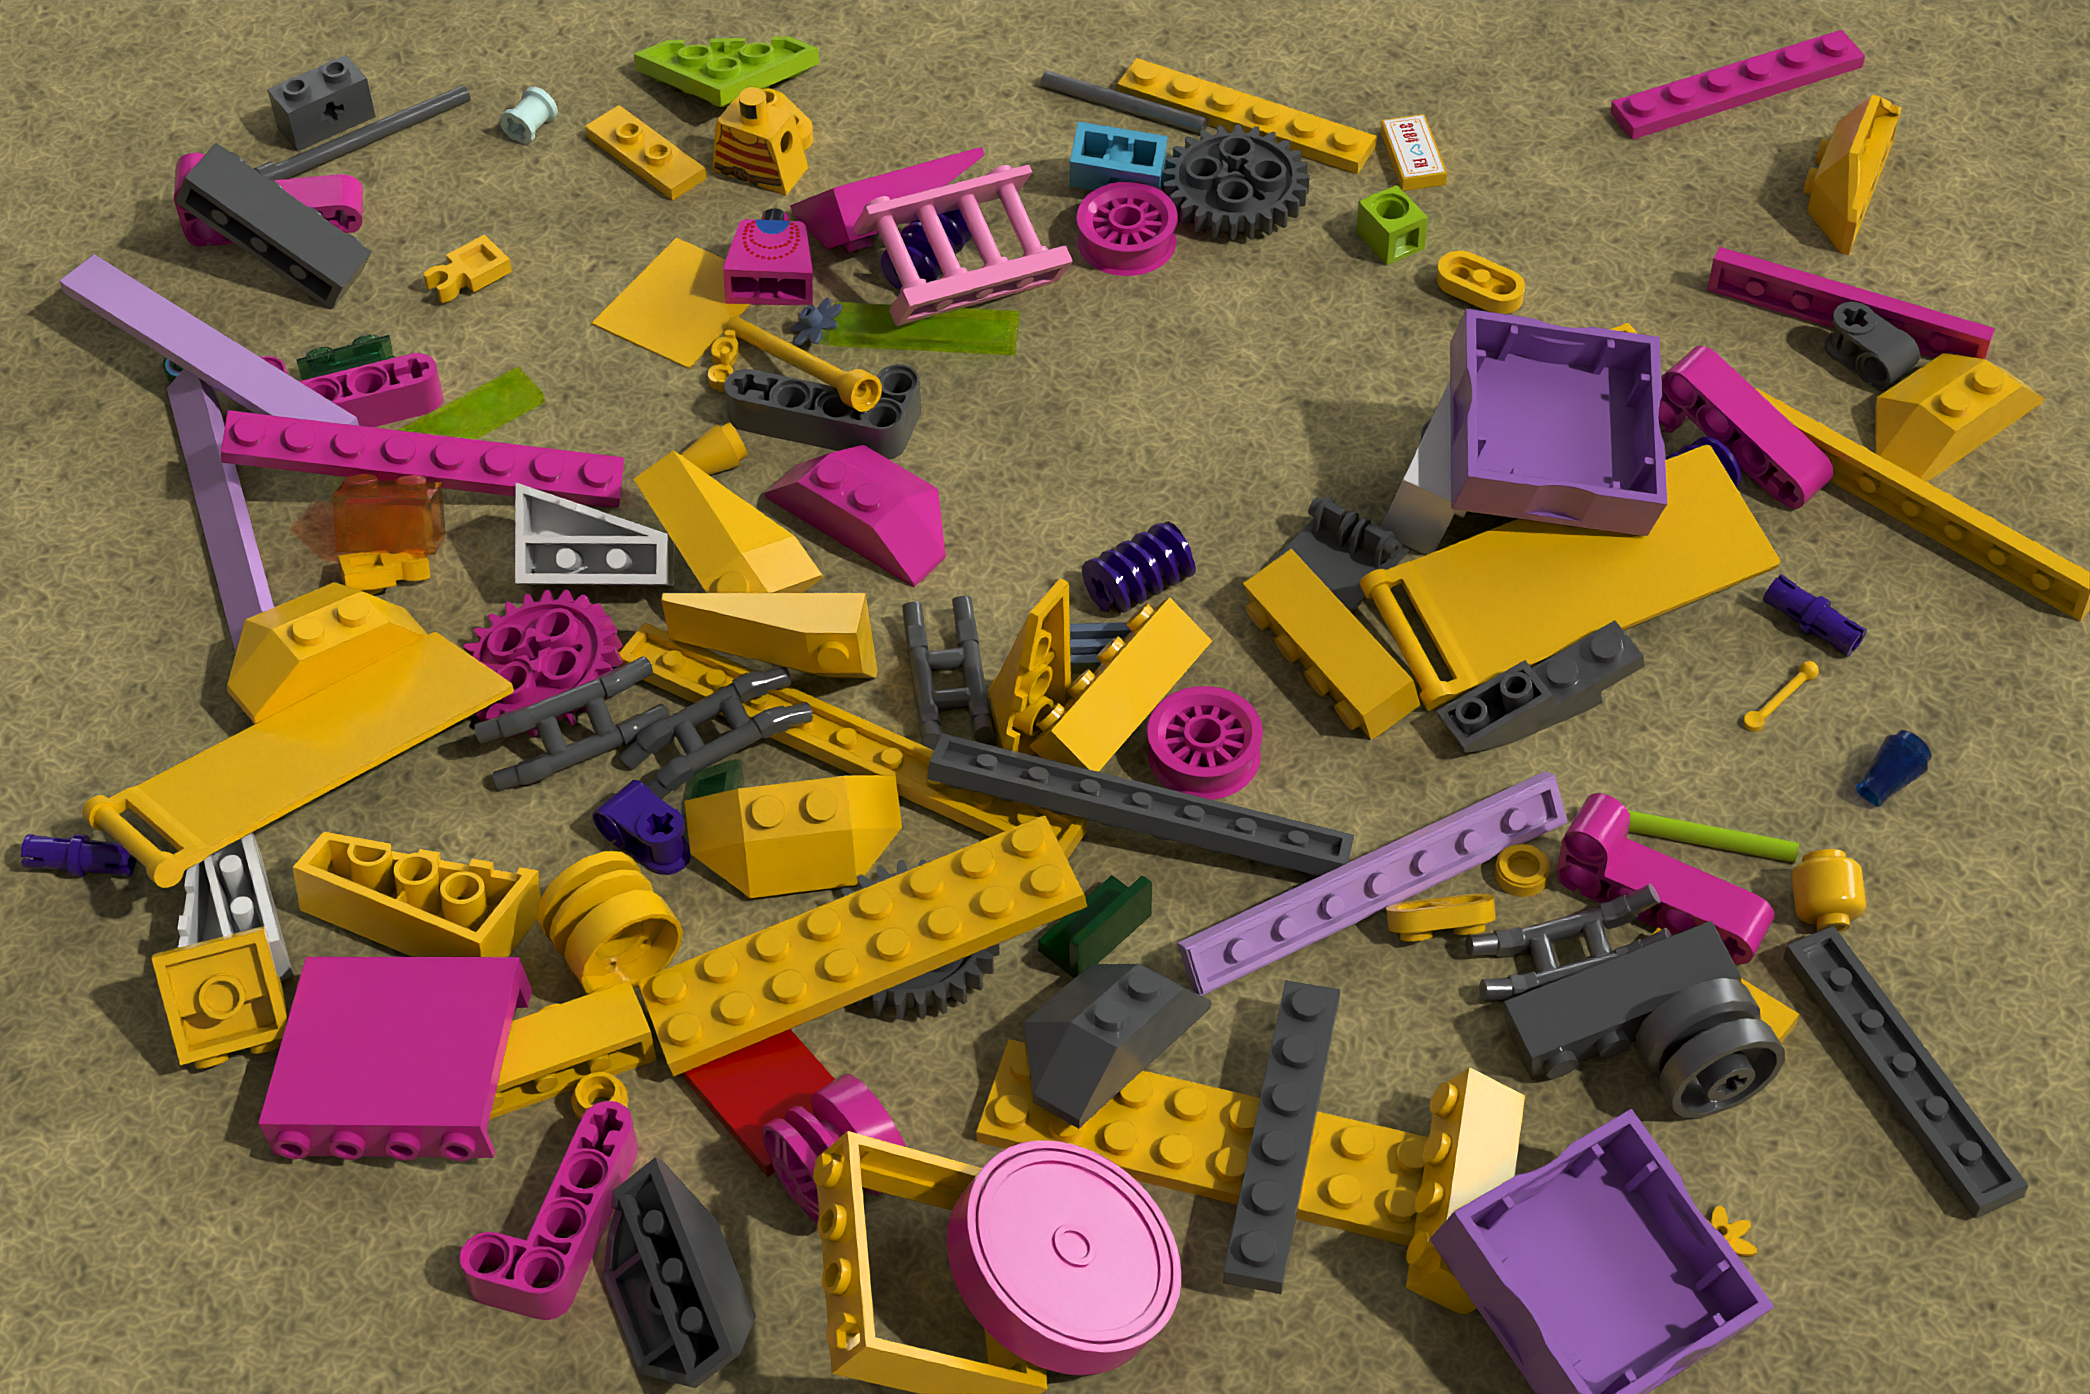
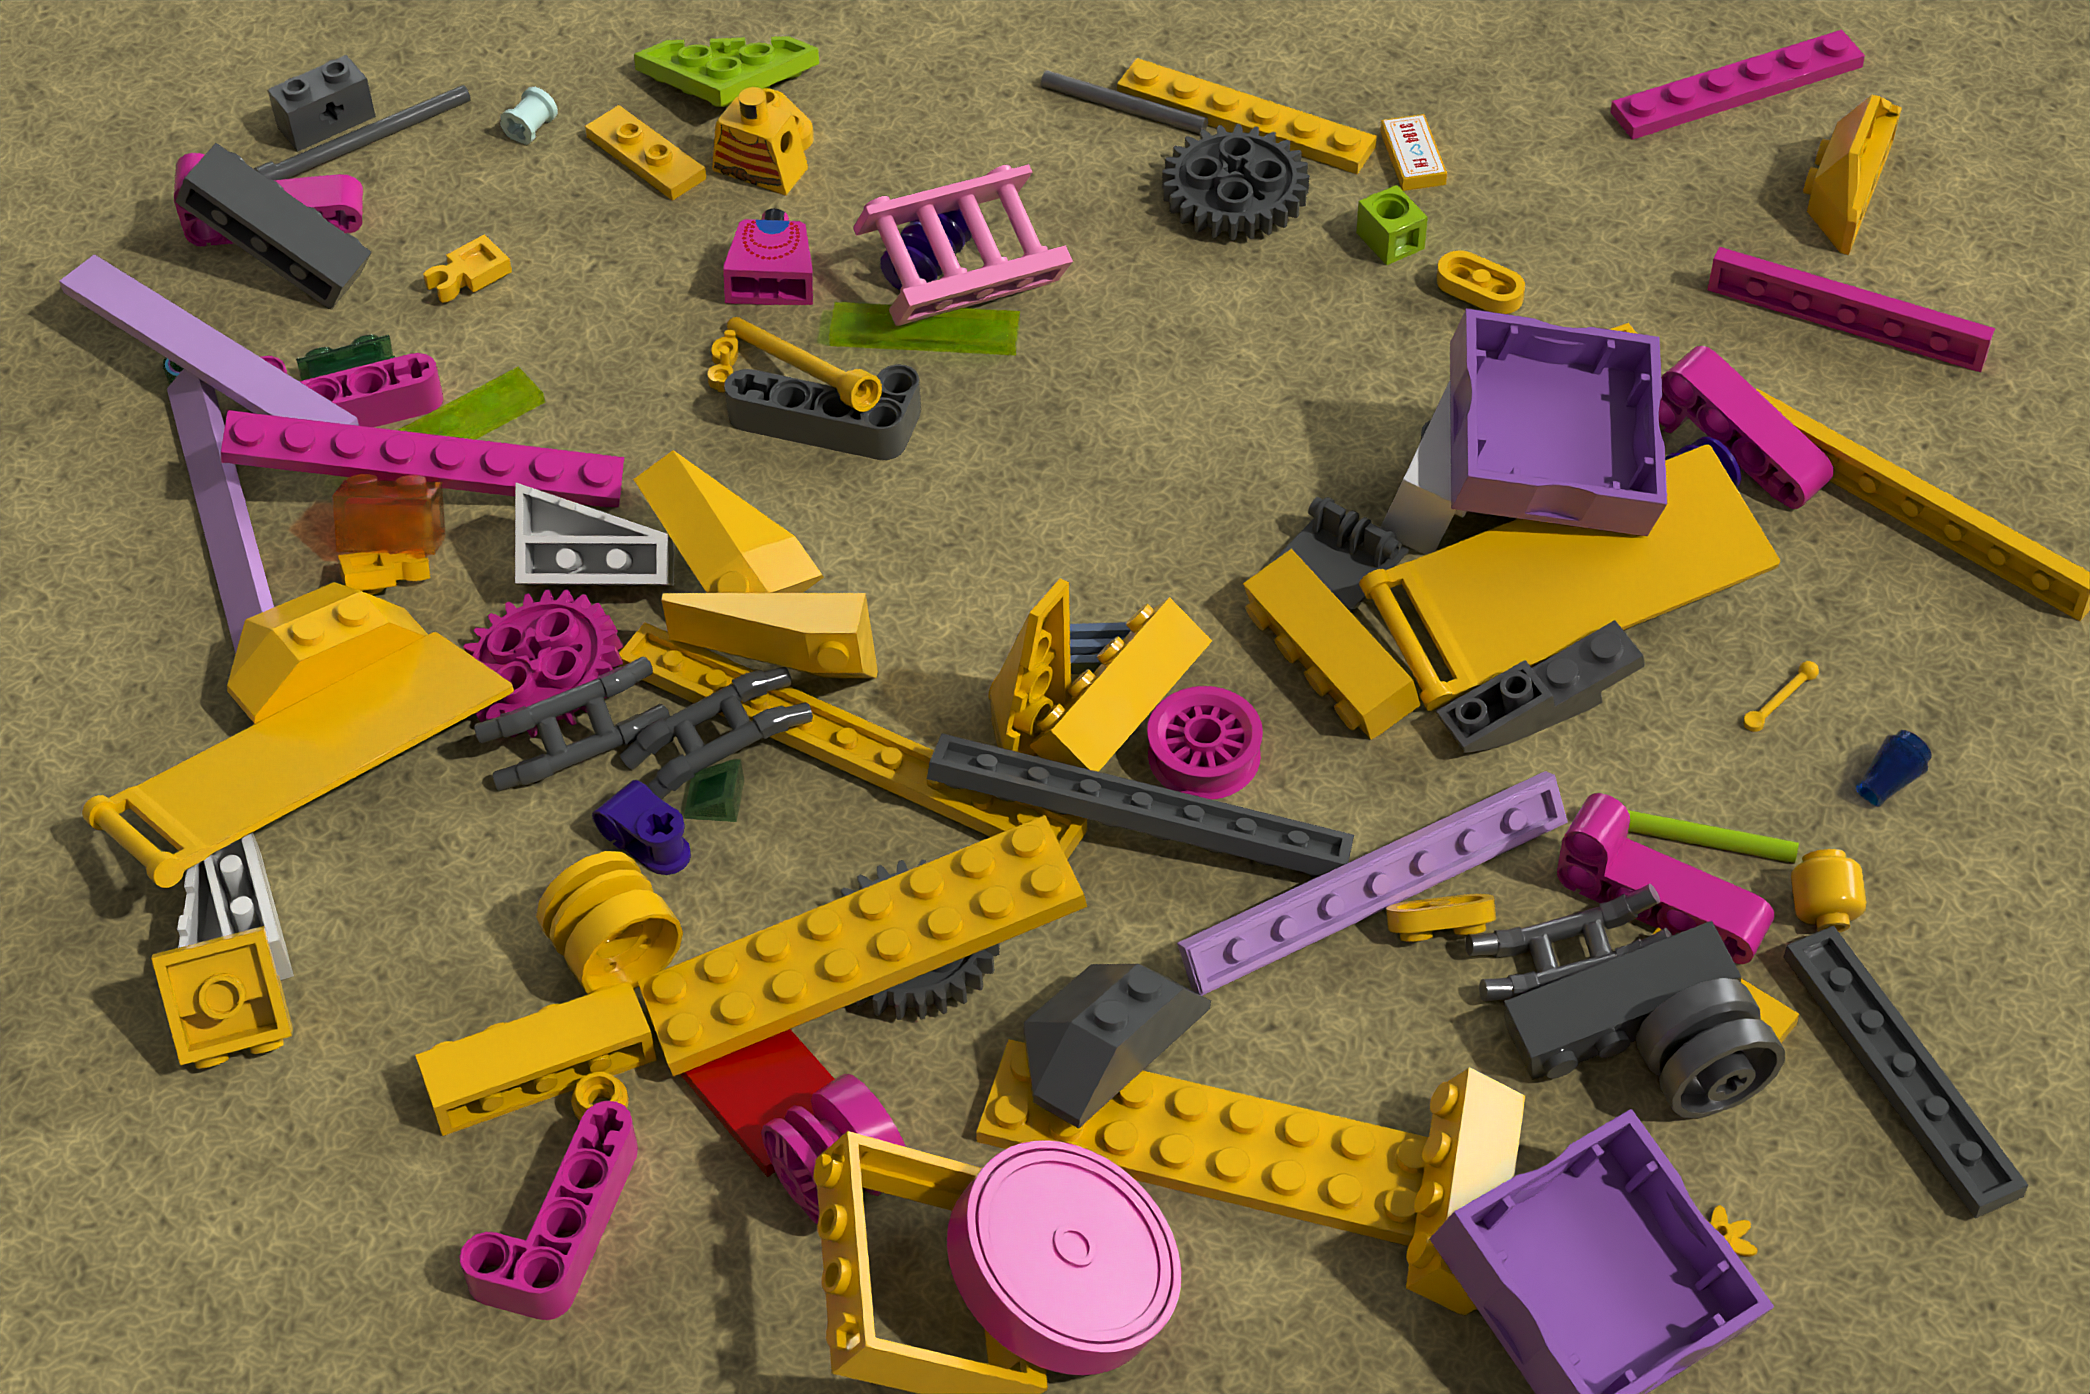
dark purple pin [21,834,137,877] -> none
dark pink panel [258,957,532,1161] -> none
yellow wedge [293,832,541,957] -> none
yellow piece [591,237,751,369] -> none
dark grey wedge [603,1157,756,1388] -> none
yellow cone [680,422,748,475] -> none
yellow wedge [684,775,902,899] -> none
dark pink wedge [765,445,946,587] -> none
dark pink wedge [790,147,984,253] -> none
sand blue plant [790,297,843,346] -> none
dark grey piece [902,595,995,750] -> none
dark green panel [1038,875,1152,978] -> none
medium azure brick [1070,121,1168,191] -> none
dark pink wheel [1077,182,1178,276] -> none
dark purple piece [1082,521,1196,613] -> none
dark grey plate [1223,980,1341,1294] -> none
yellow tile [1495,844,1550,897] -> none
dark purple pin [1763,574,1867,657] -> none
dark grey piece [1824,302,1920,390] -> none
yellow wedge [1875,353,2044,482] -> none

